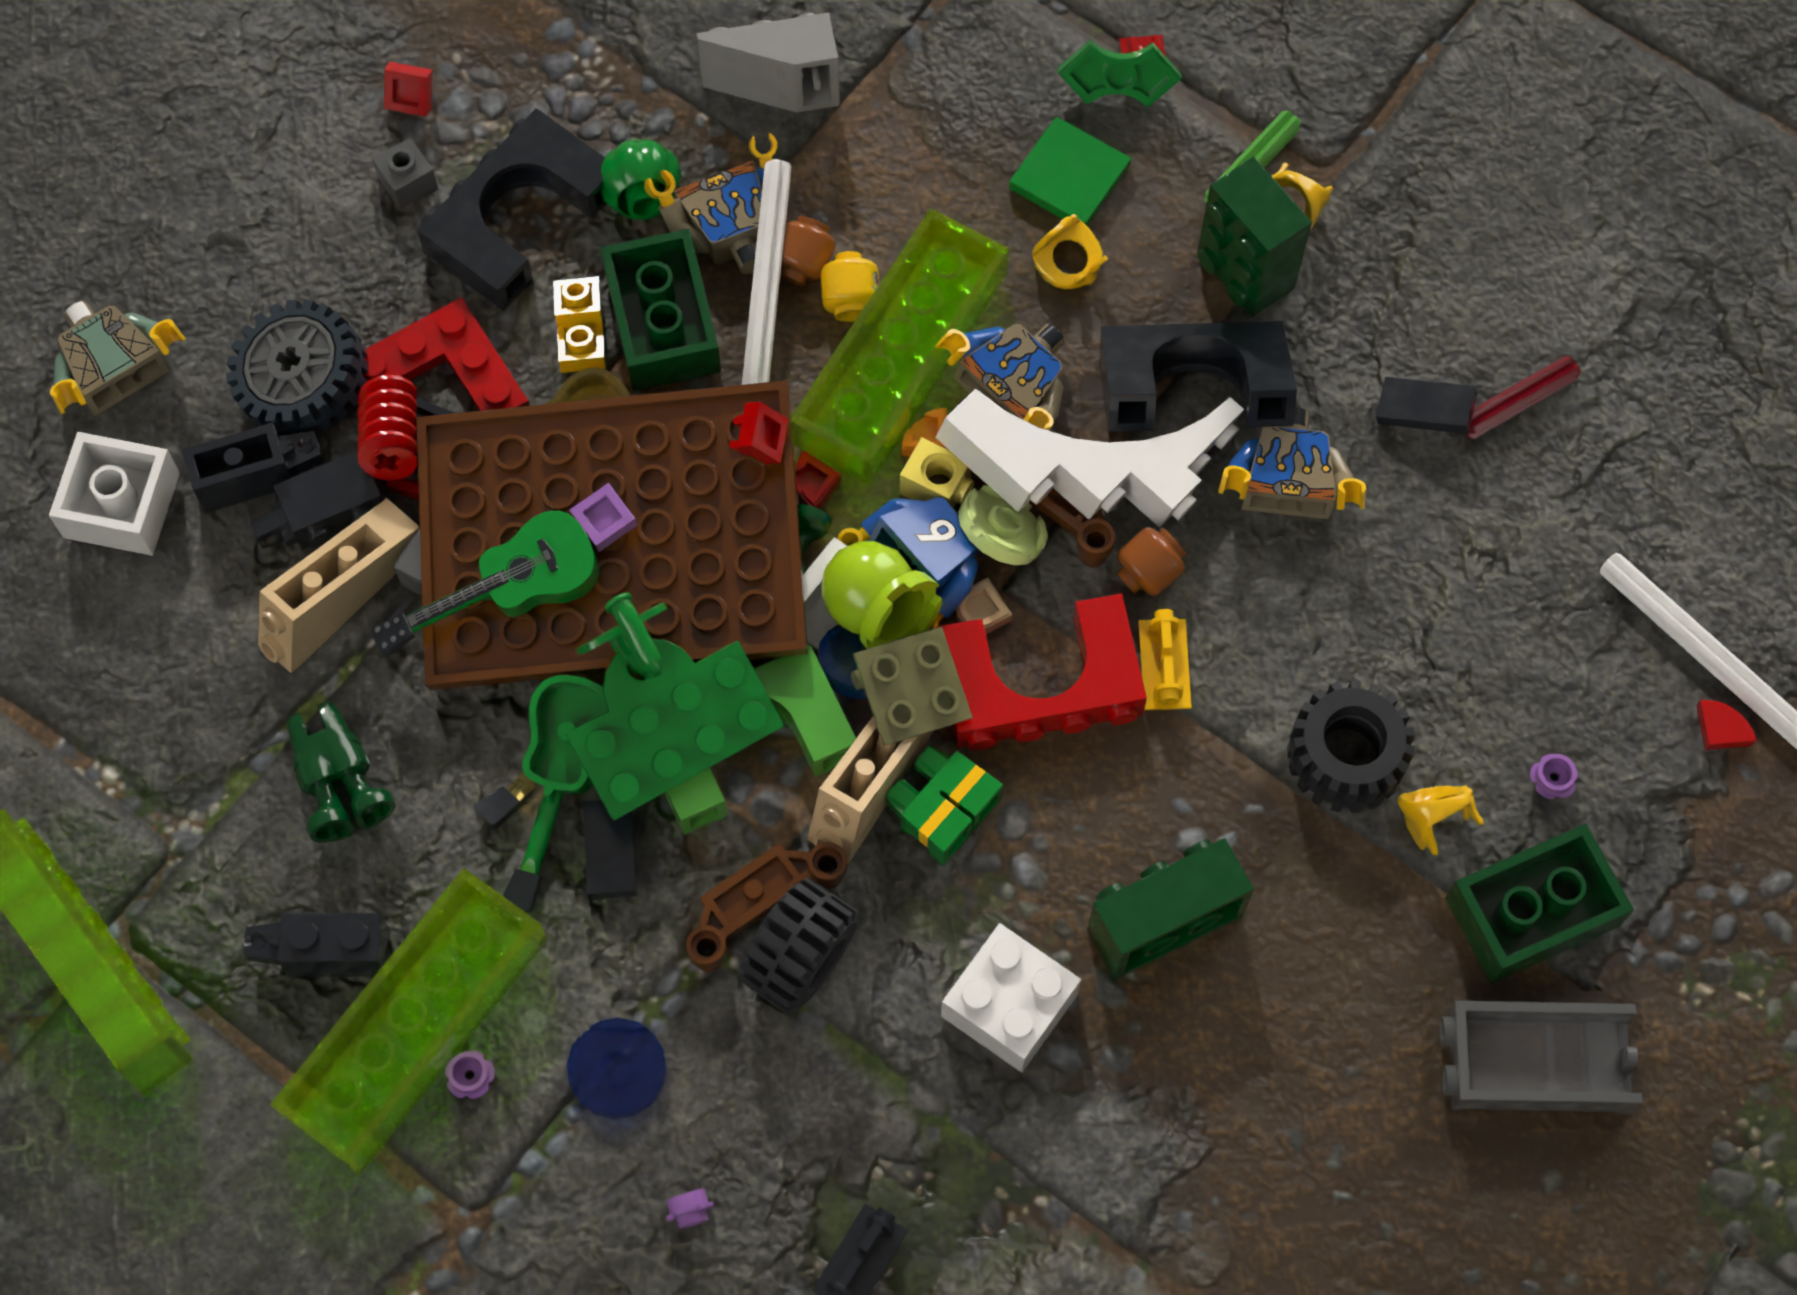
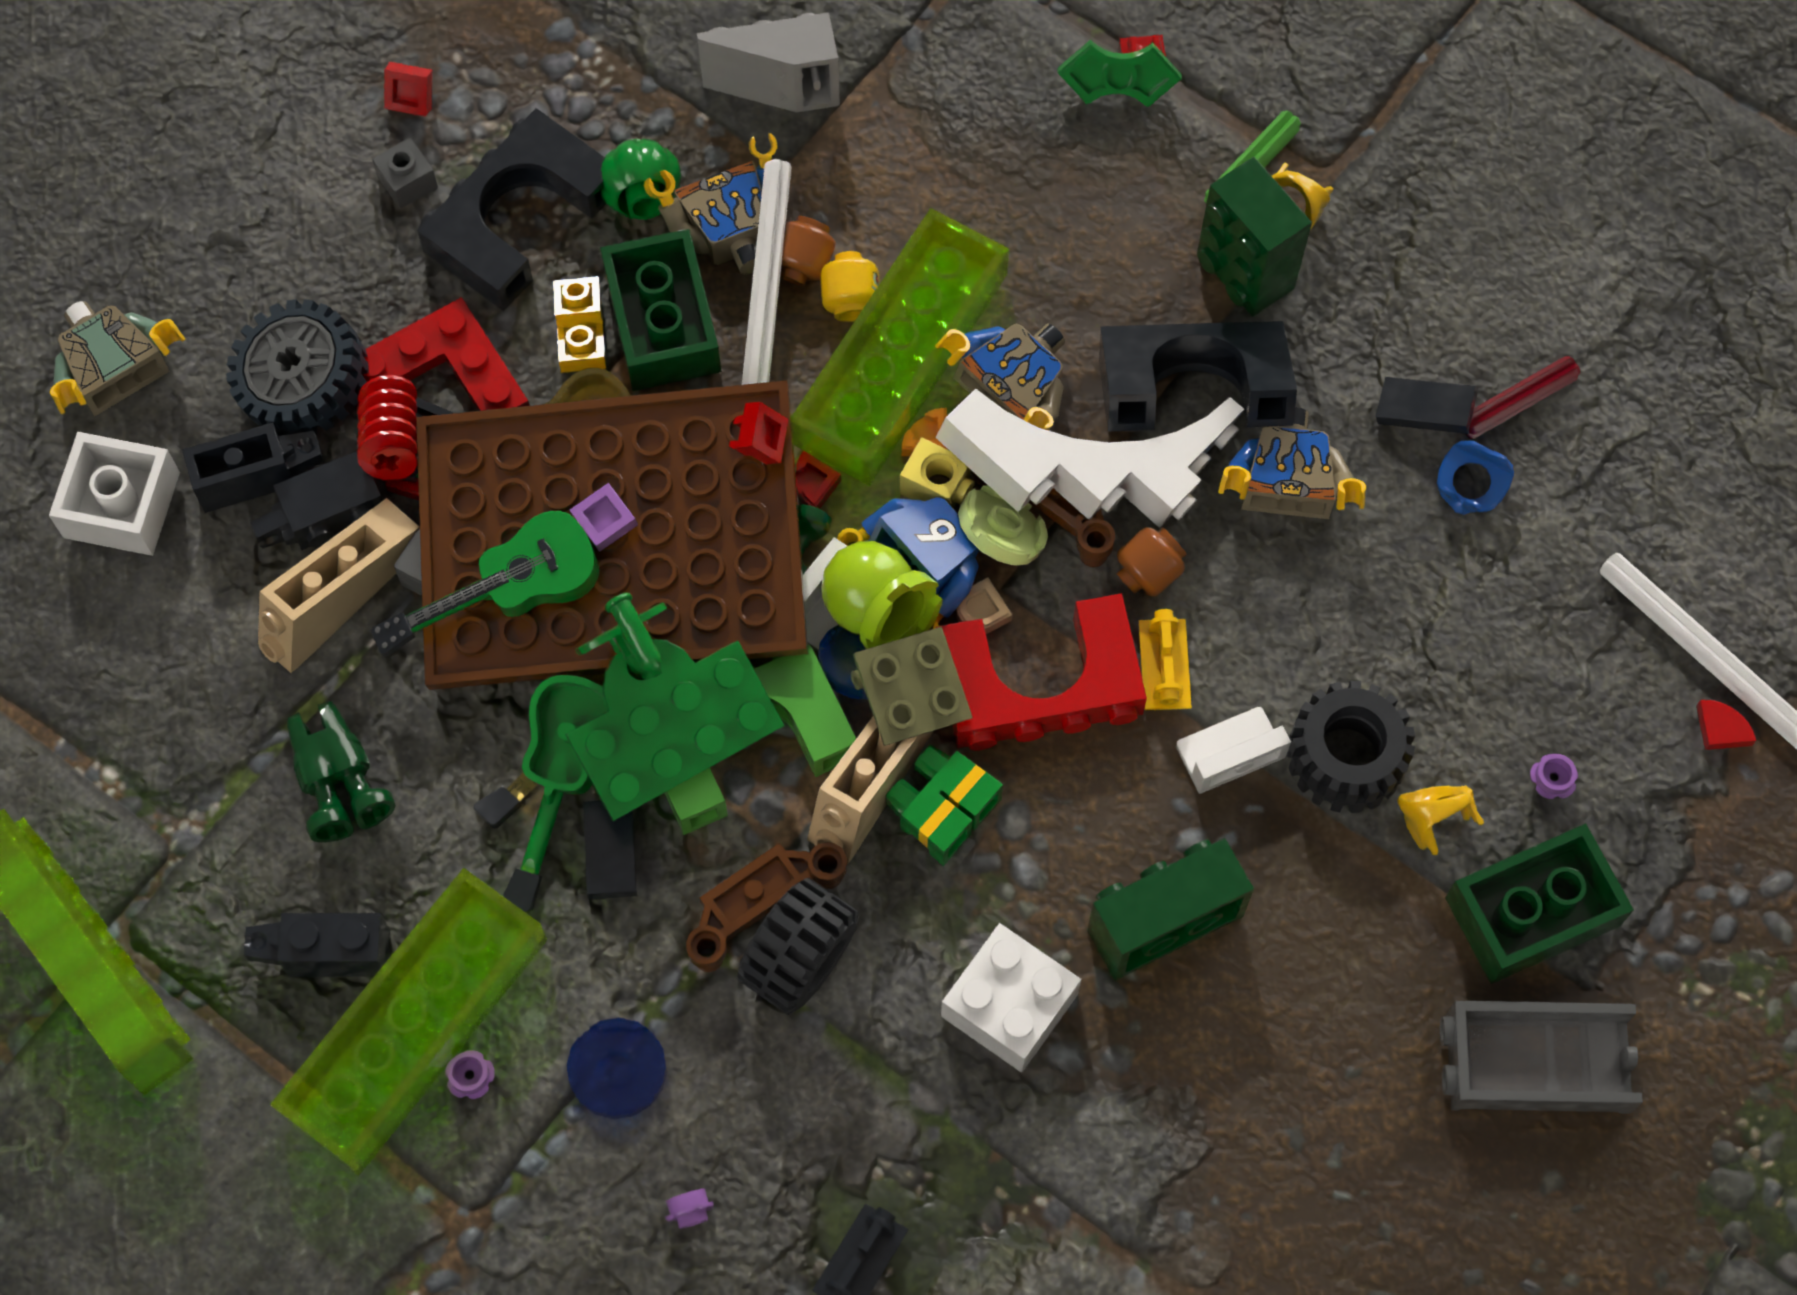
green tile [1009,116,1131,227] -> none
yellow piece [1032,214,1108,290] -> none
none -> white panel [1176,707,1291,794]
none -> blue piece [1437,441,1514,515]

